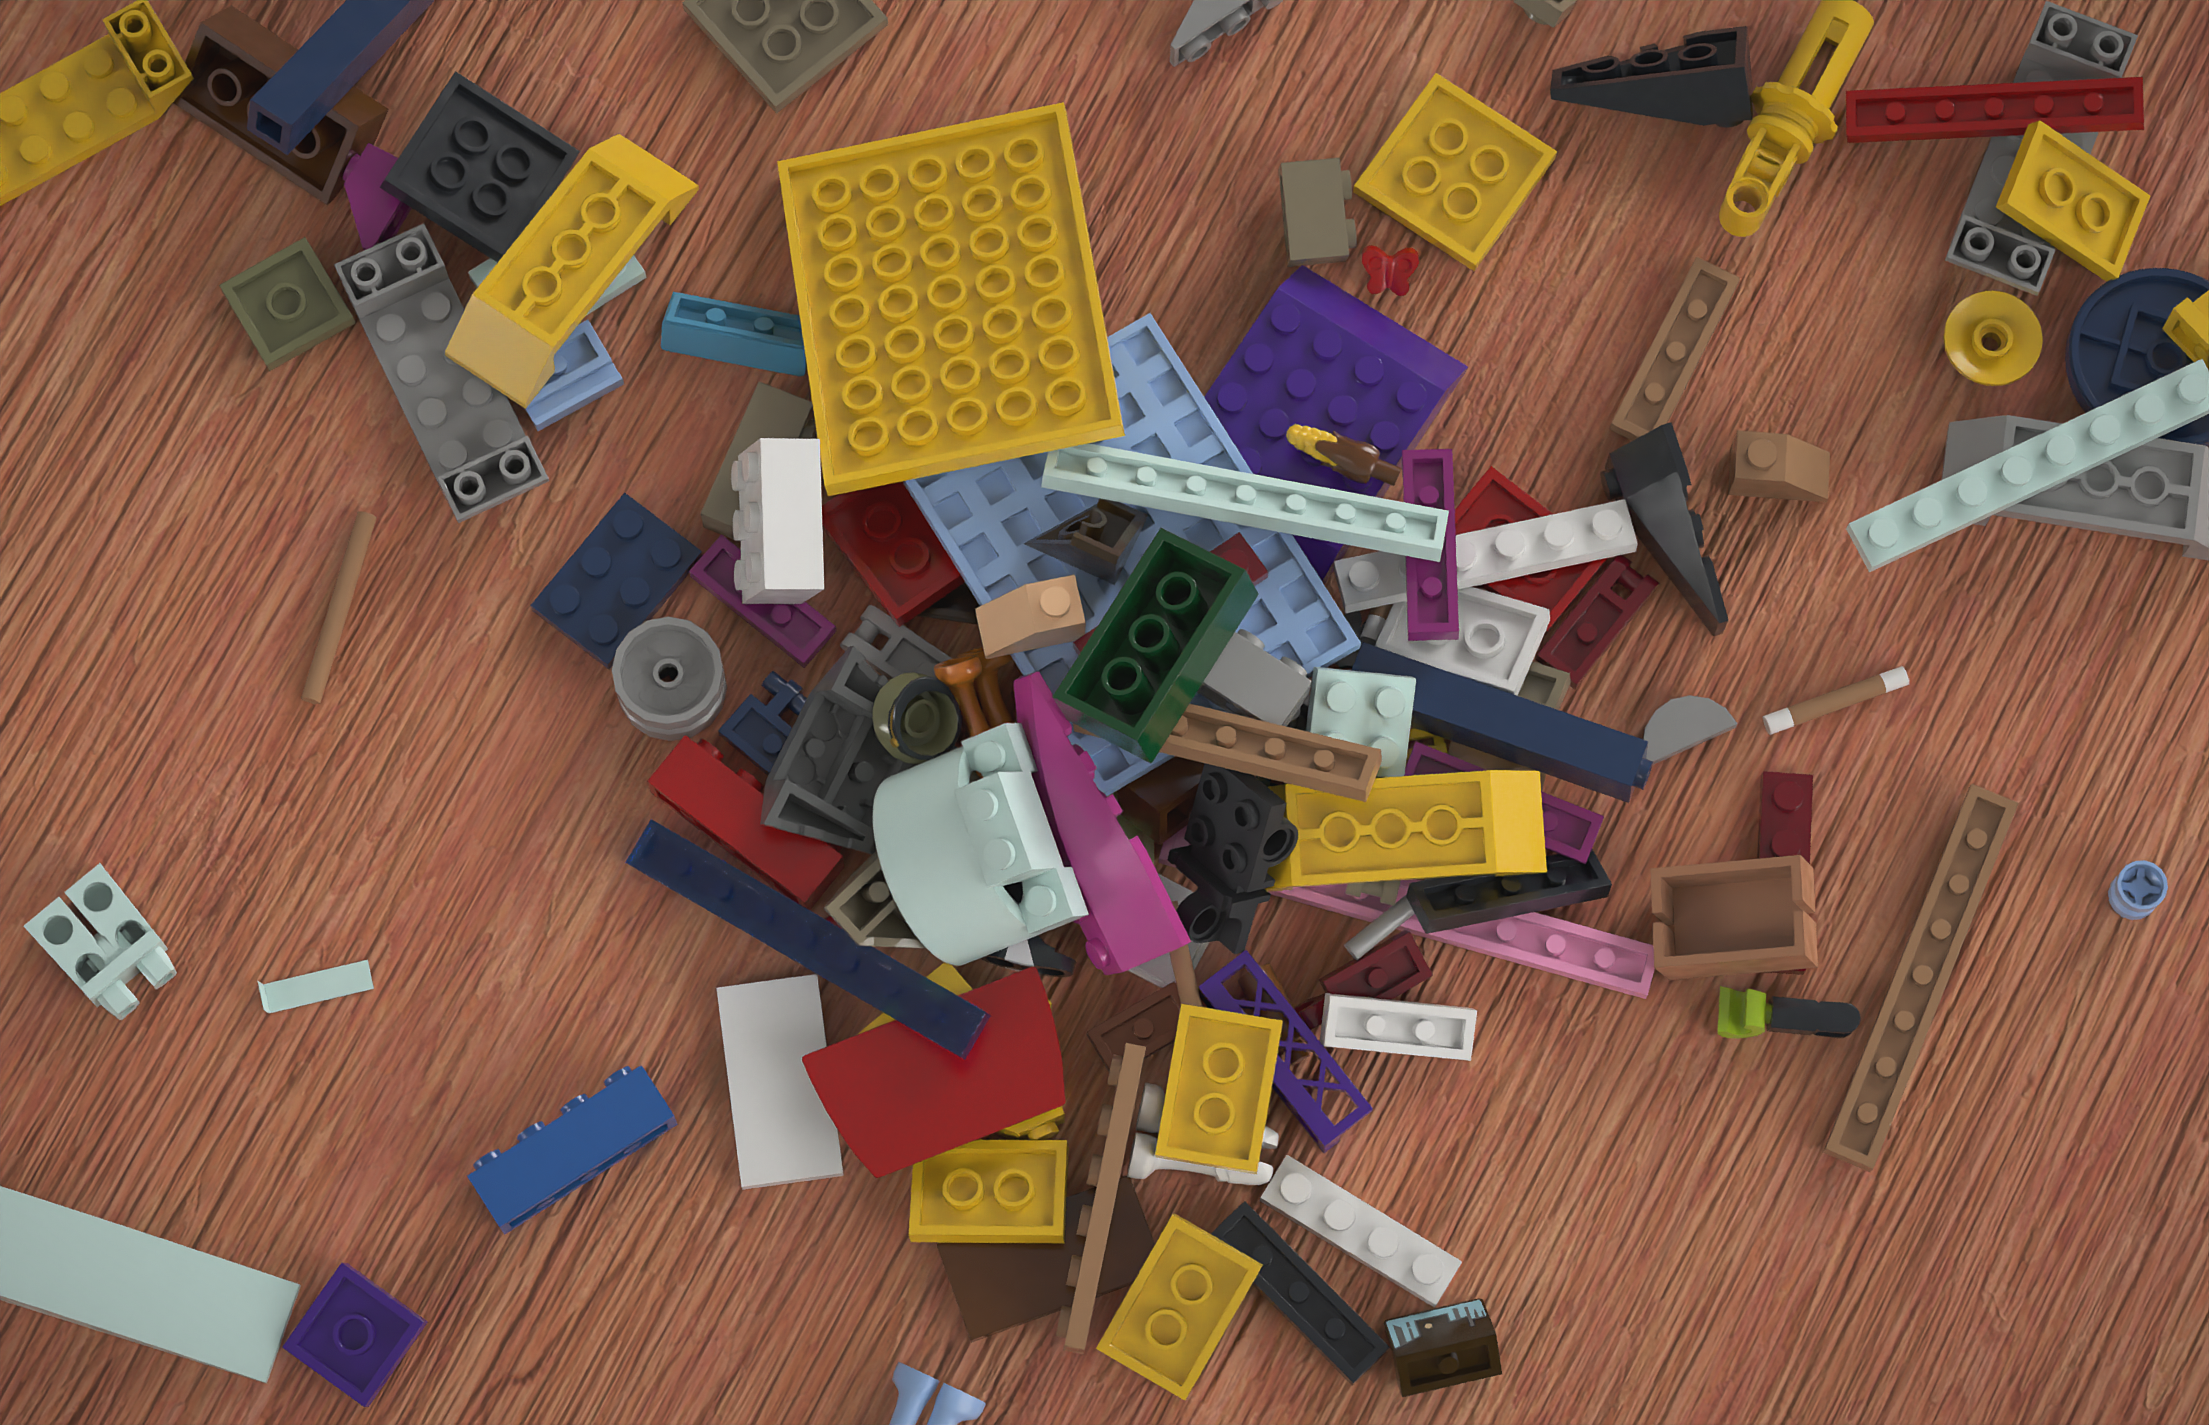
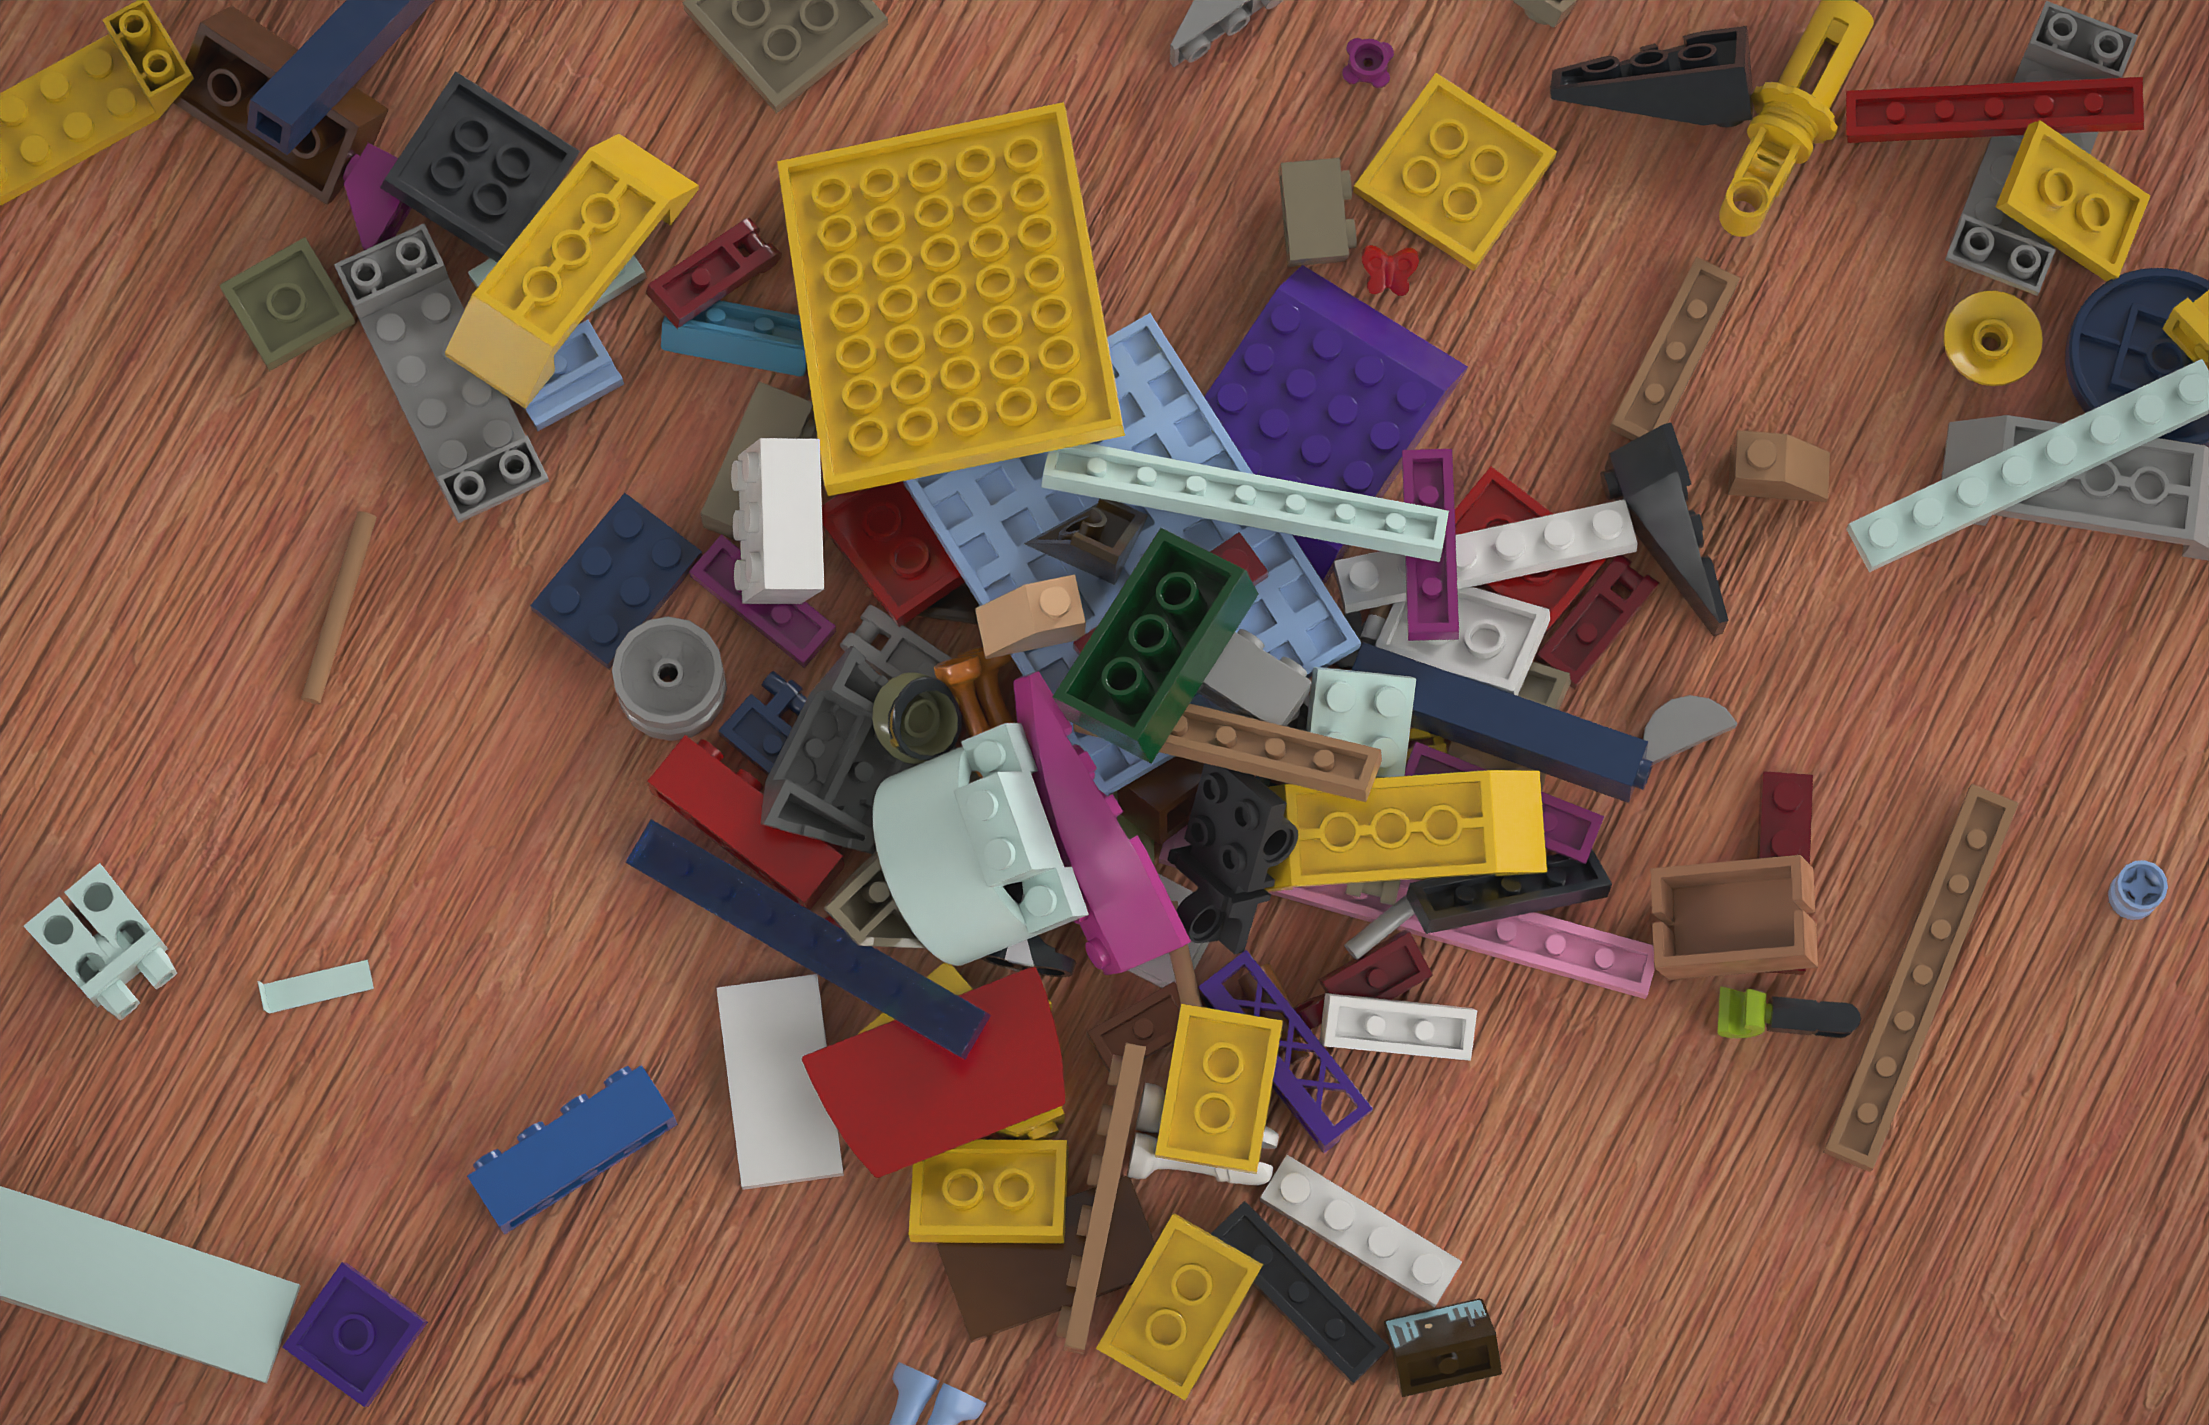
reddish brown piece [1286,424,1402,486] -> none
medium nougat bar [1763,666,1909,735] -> none
none -> dark red plate [646,218,782,329]
none -> magenta plate [1342,38,1394,88]

